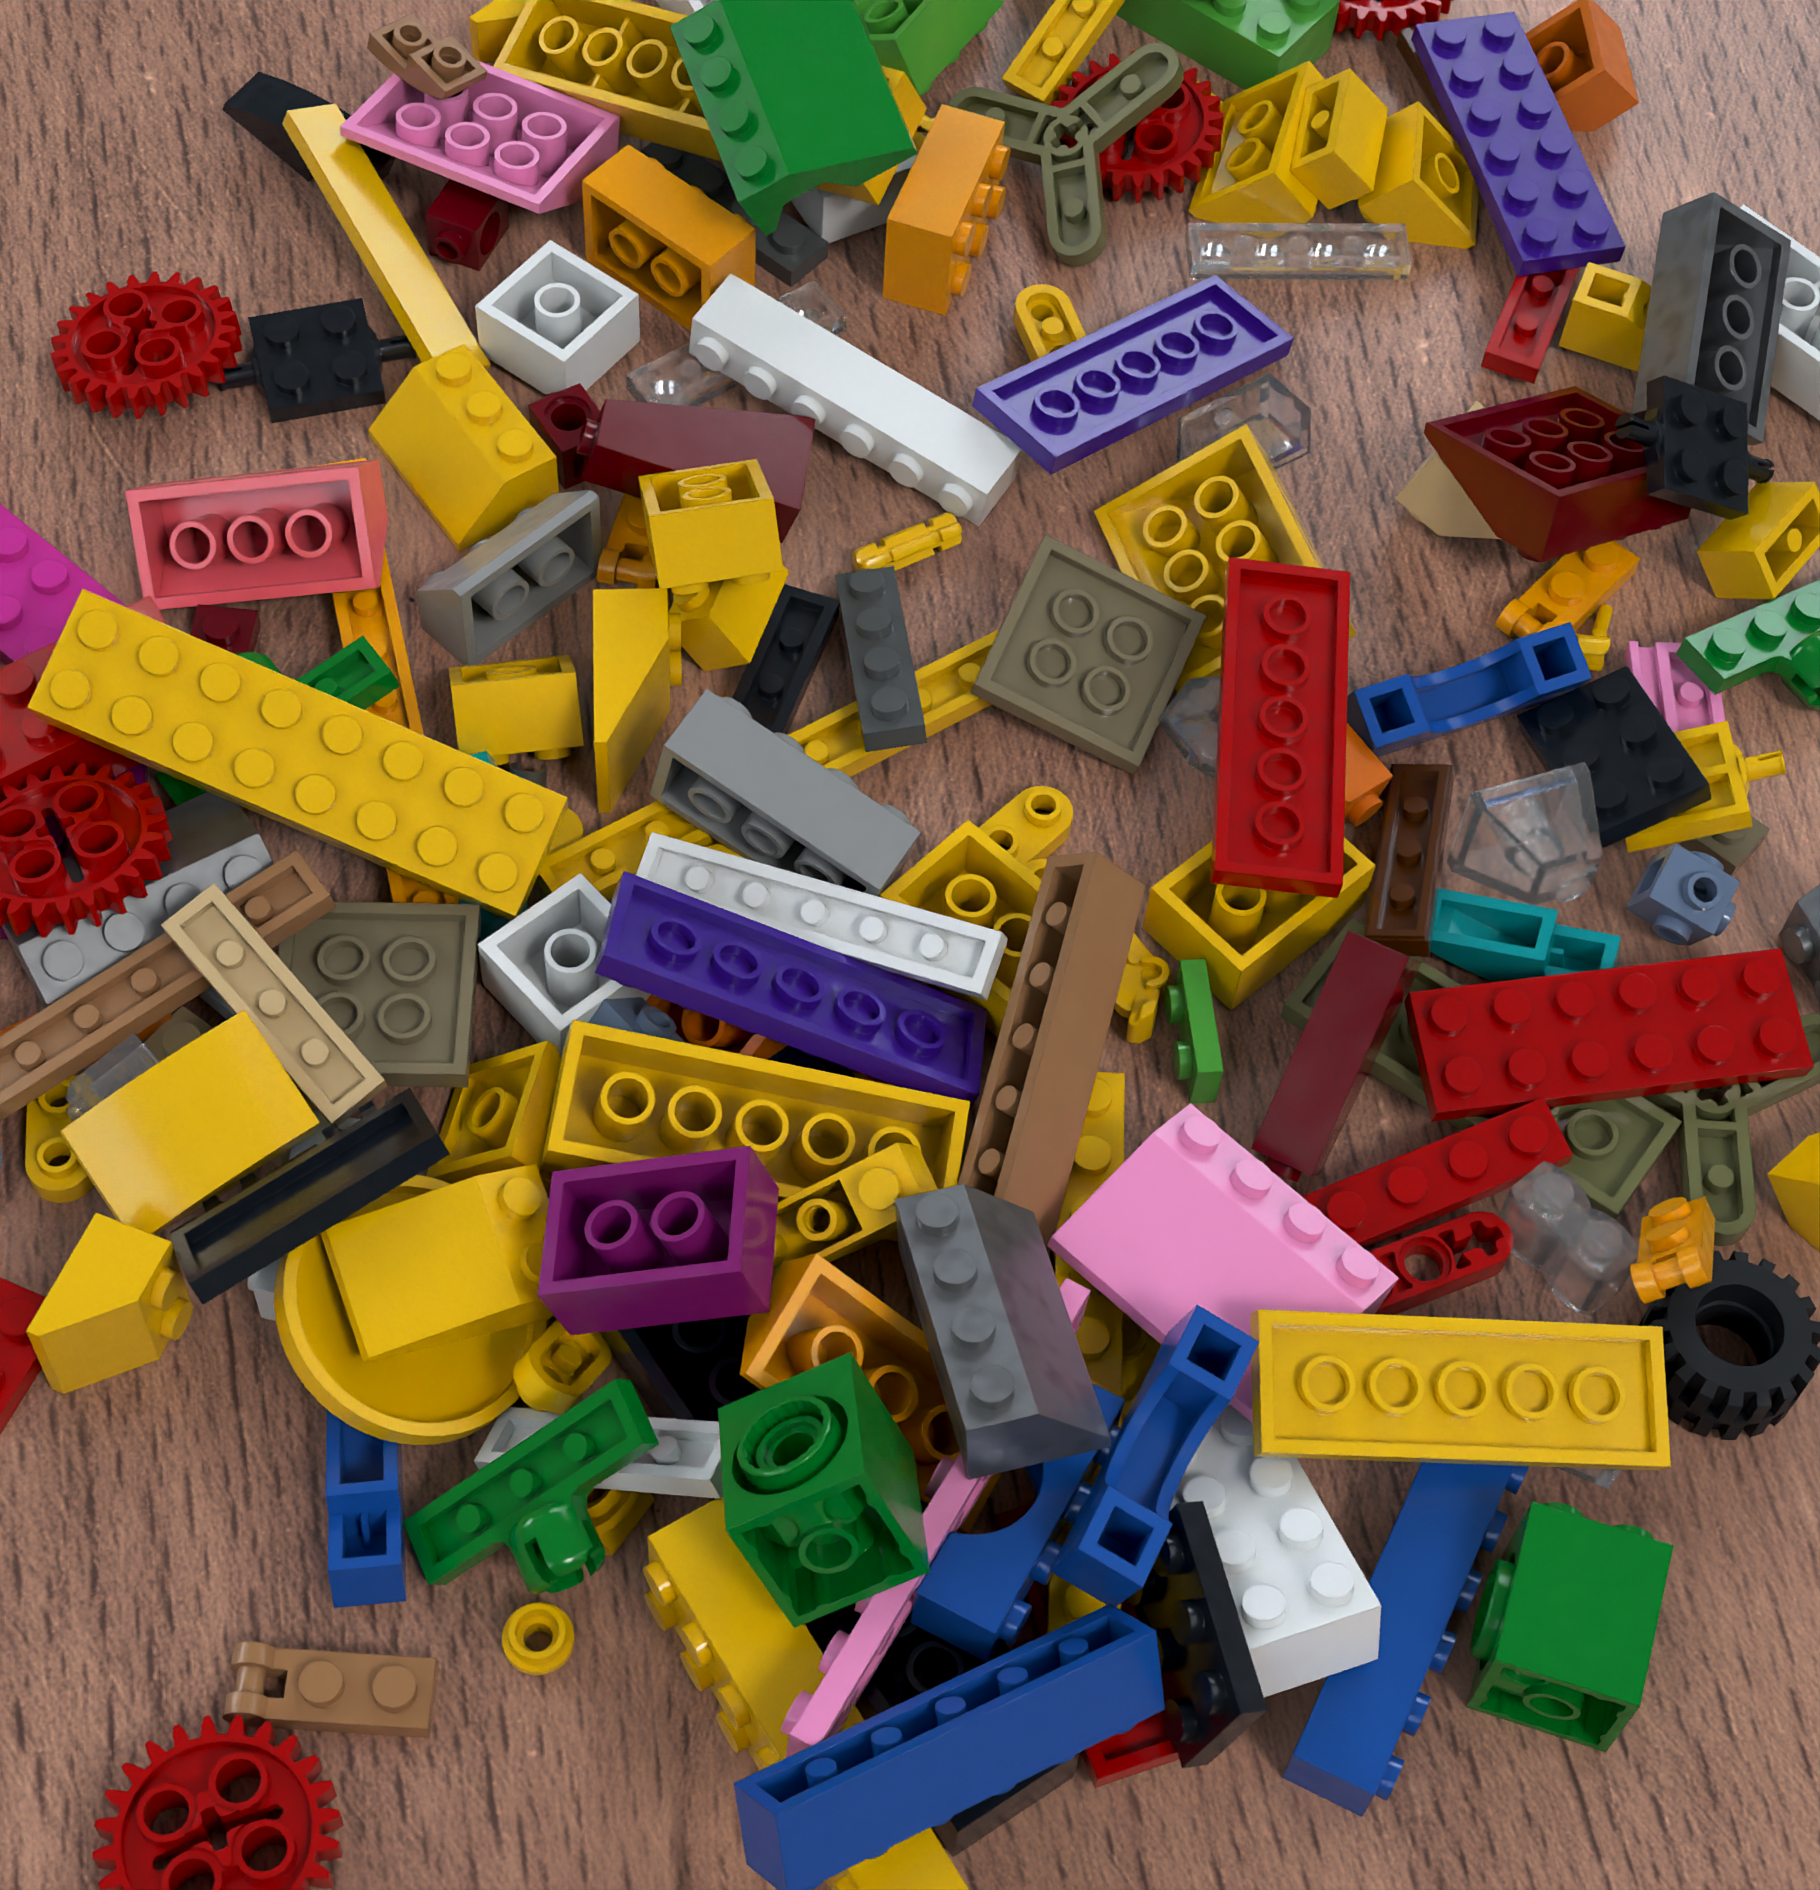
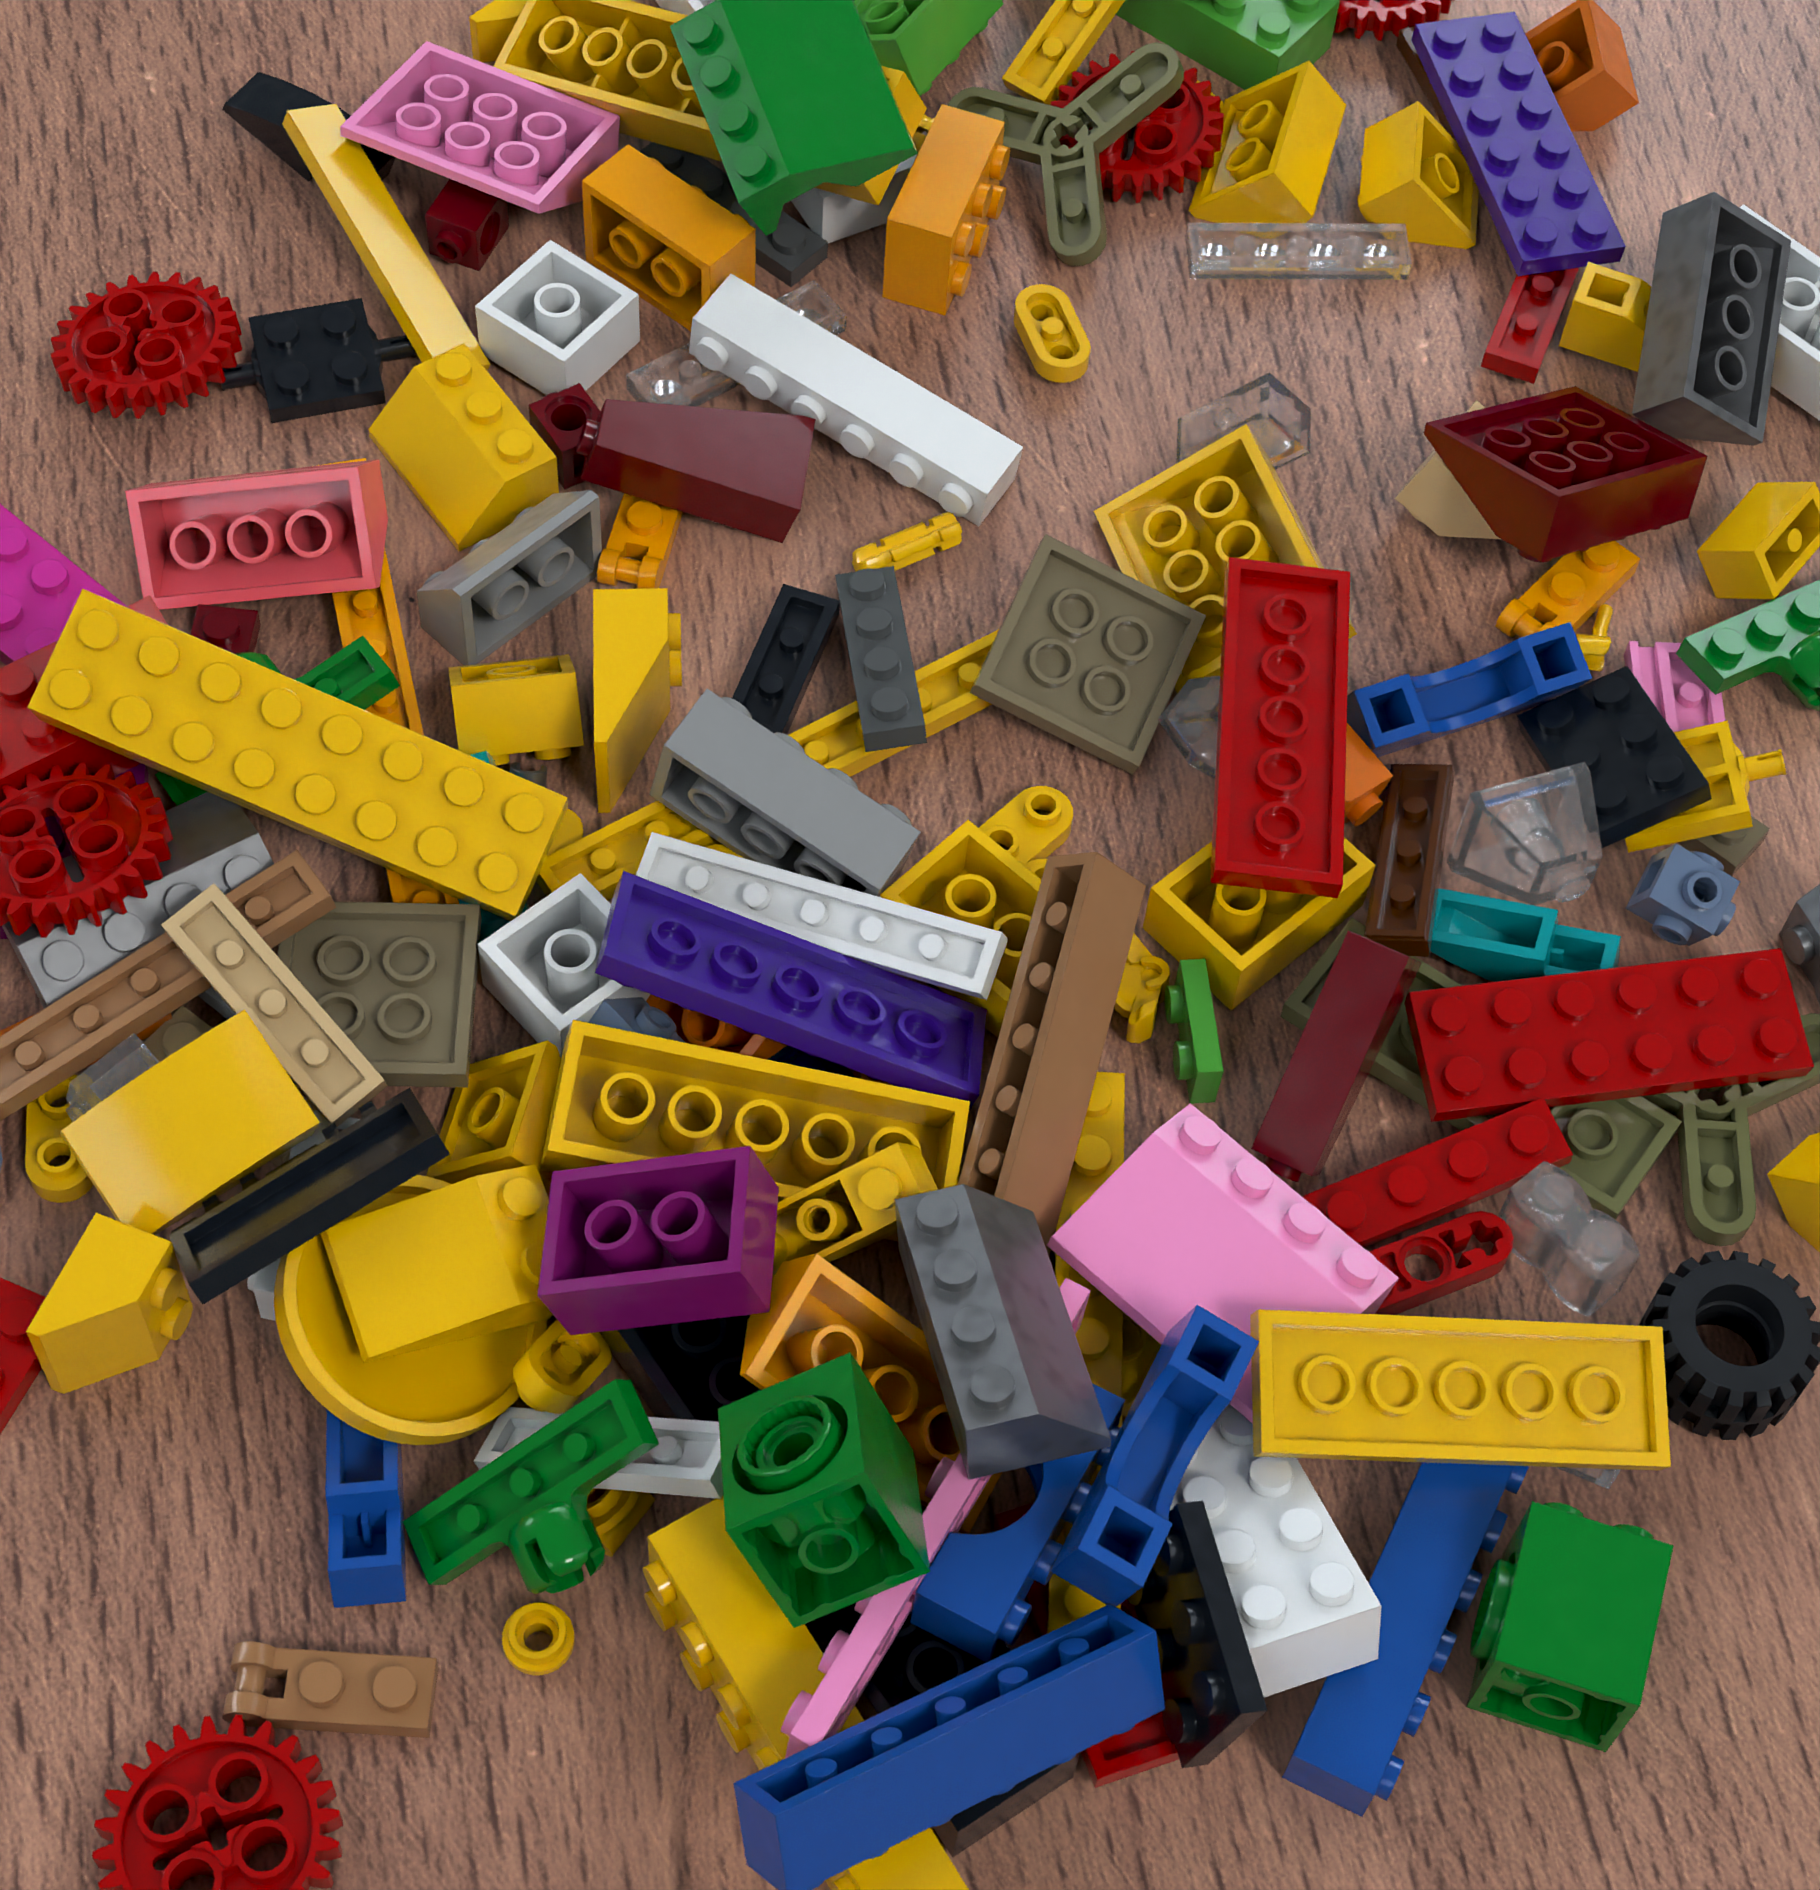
medium nougat slope [367,13,487,100] -> none
yellow brick [638,459,784,595] -> none
yellow slope [668,565,789,672] -> none
dark purple plate [972,274,1294,474] -> none
yellow brick [1289,68,1388,210] -> none
black plate [1614,375,1774,520] -> none
light orange plate [1630,1196,1715,1304] -> none

